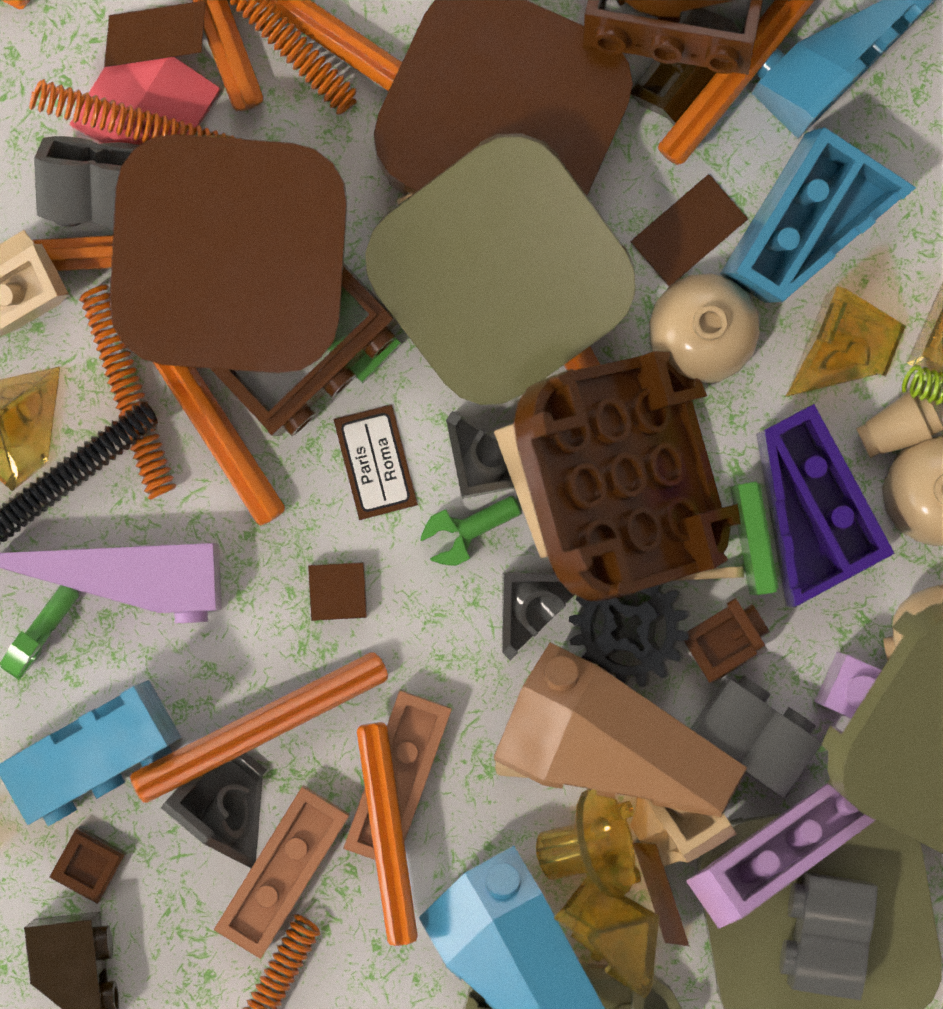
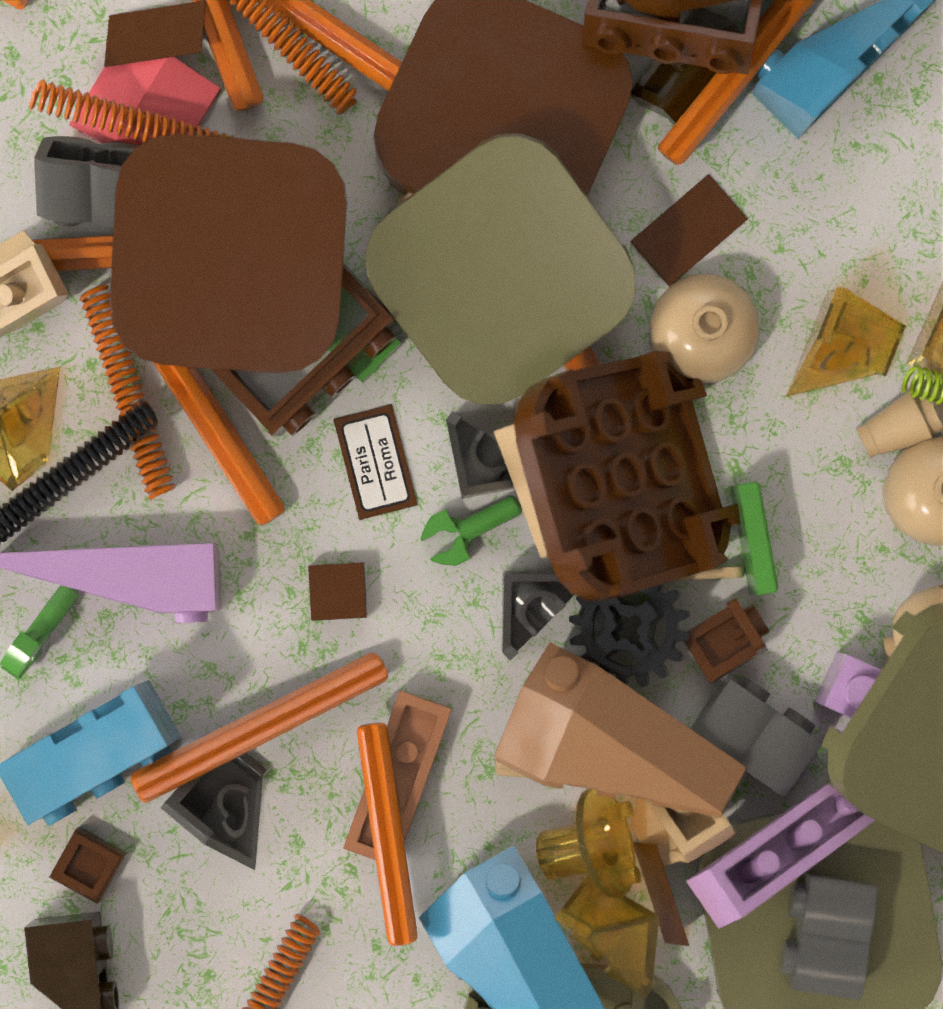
nougat plate [213,785,350,959] -> none
dark azure wedge [720,127,916,303] -> none
dark purple wedge [756,404,895,607] -> none

